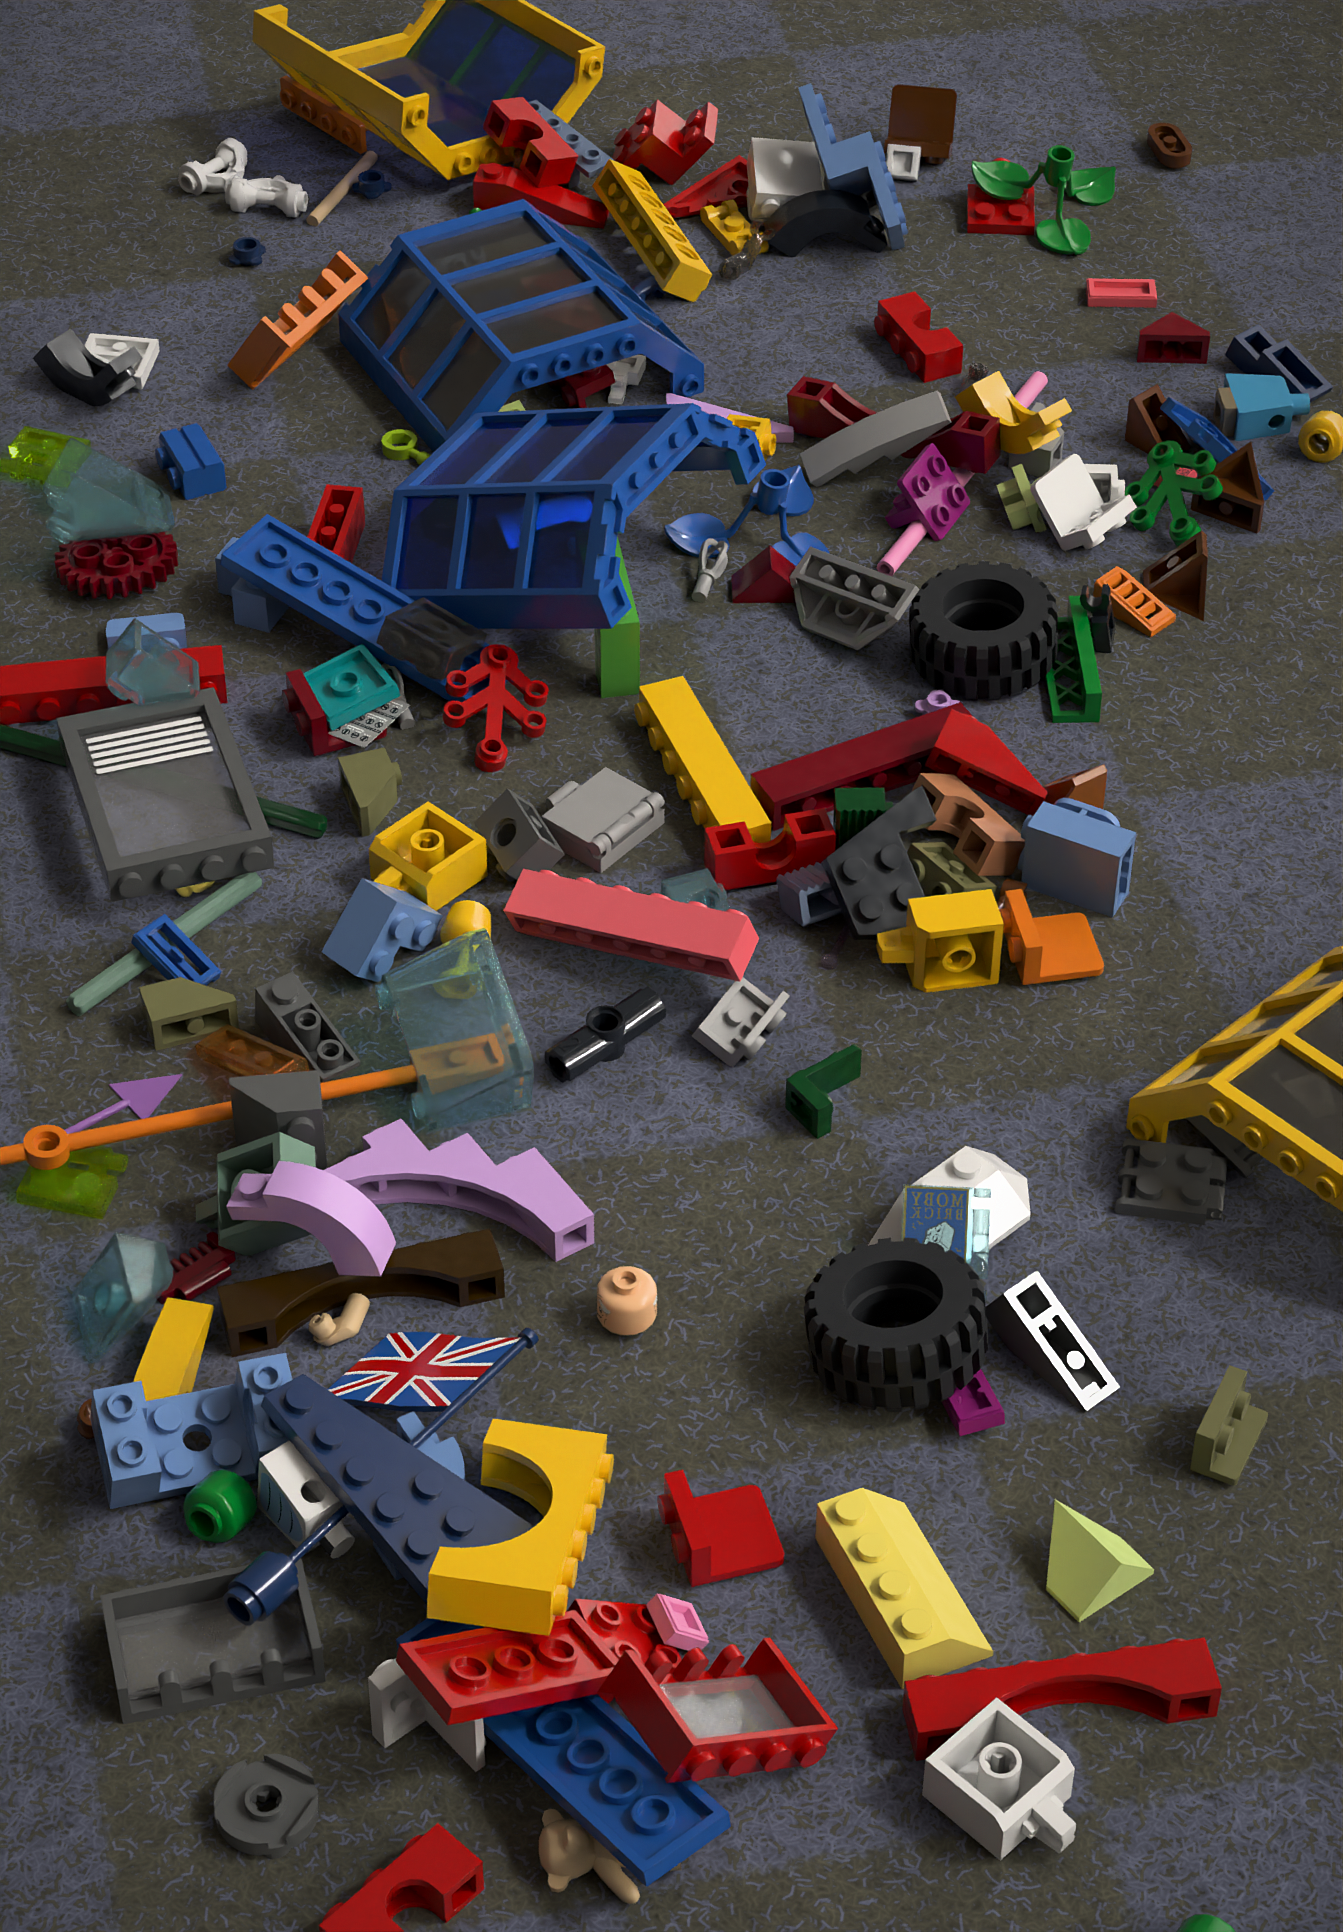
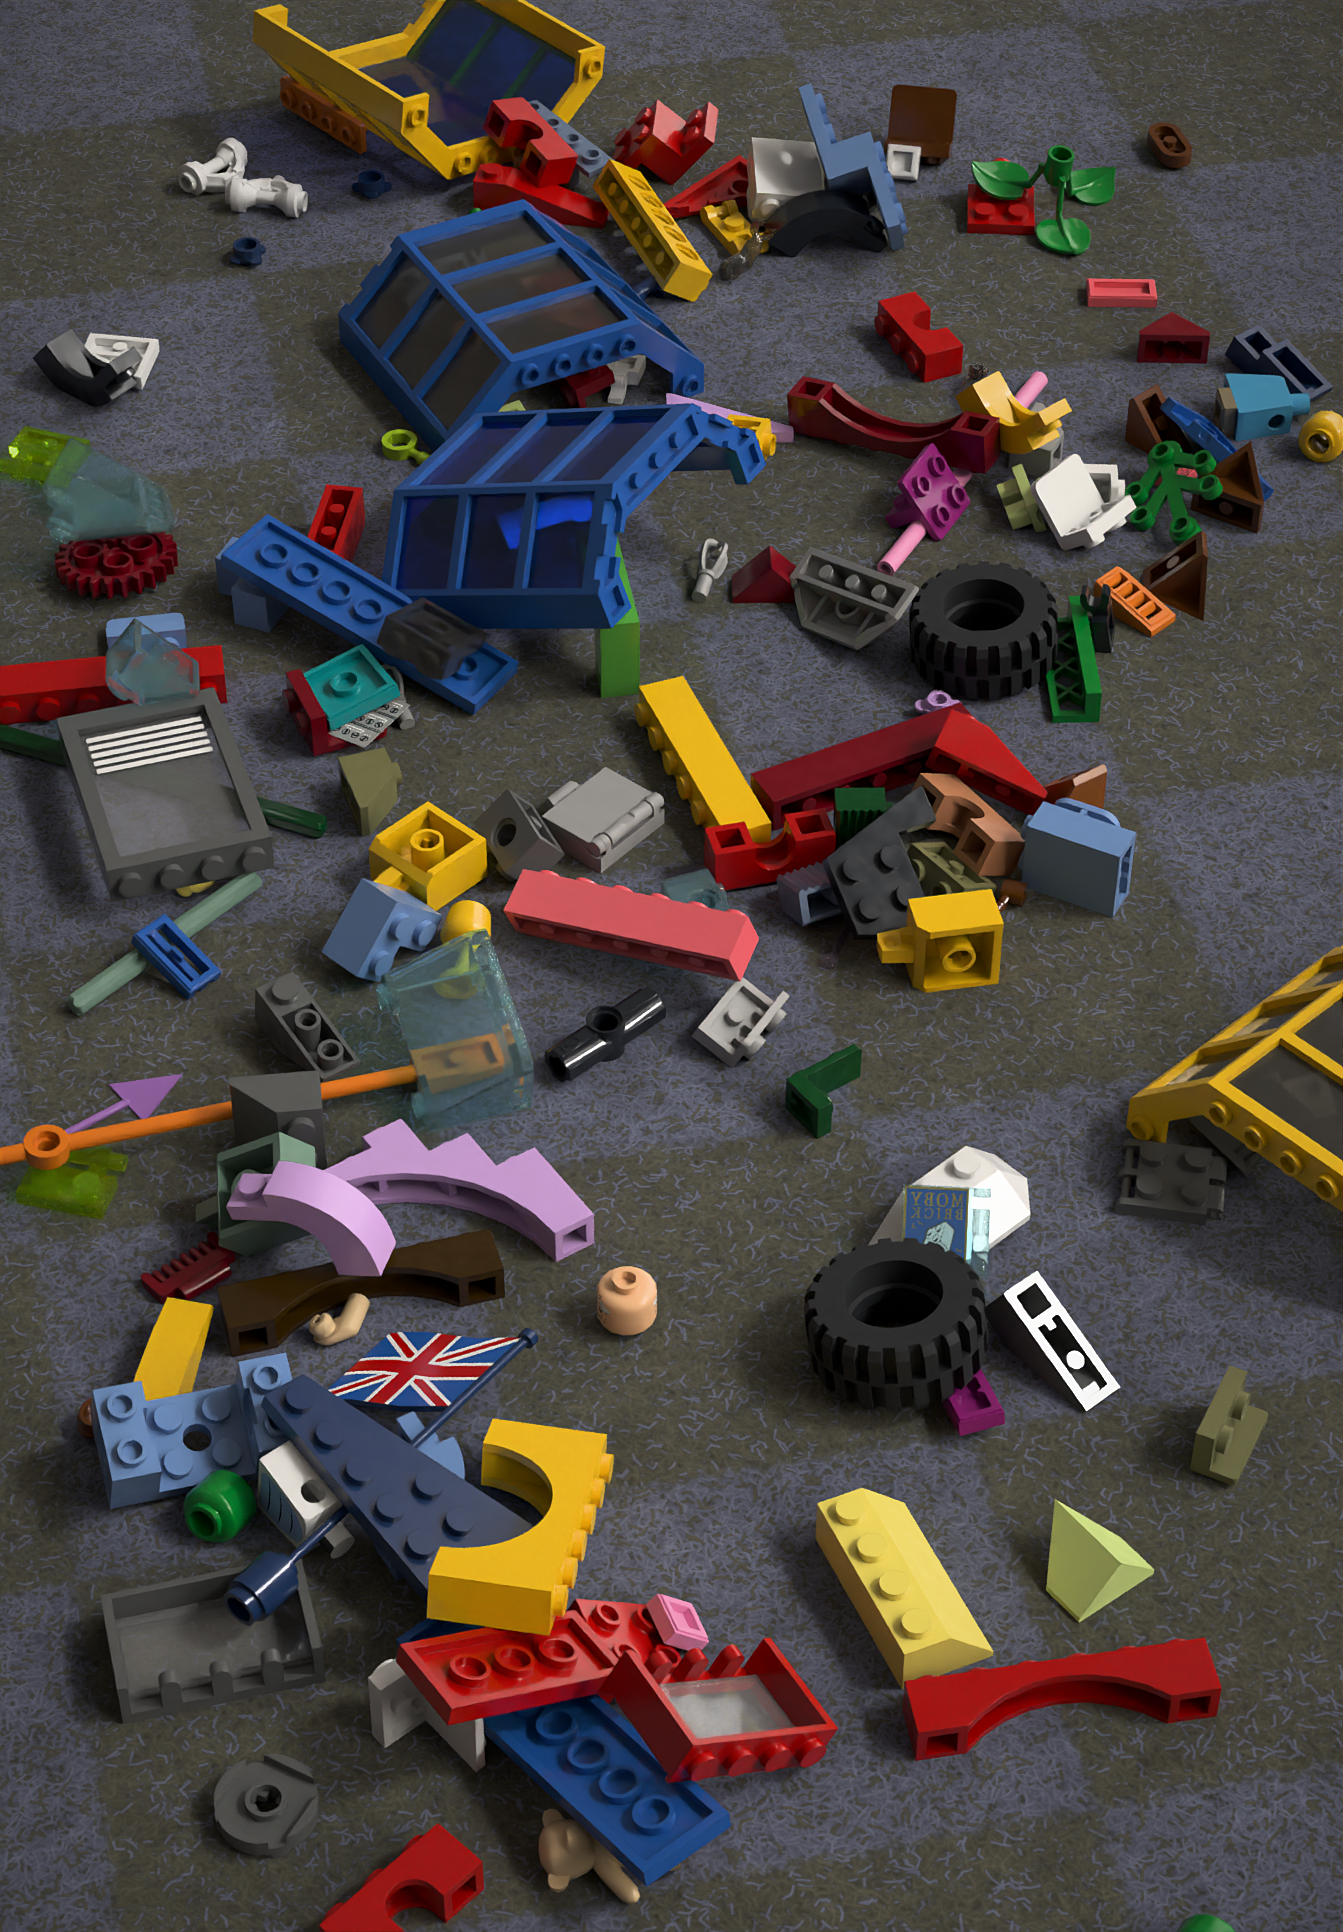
clear light blue slope [72,1232,173,1364] -> none
olive slope [139,977,240,1051] -> none
blue brick [155,423,227,500] -> none
clear orange tile [195,1024,310,1077] -> none
orange window [227,251,368,390] -> none
tan bar [306,151,378,226] -> none
red plant [442,644,549,772] -> none
red bracket [657,1469,785,1587] -> none
blue plant [664,465,830,566] -> none
light grey slope [800,391,951,487] -> none
white hinge [922,1697,1076,1861] -> none
orange bracket [999,889,1104,985] -> none

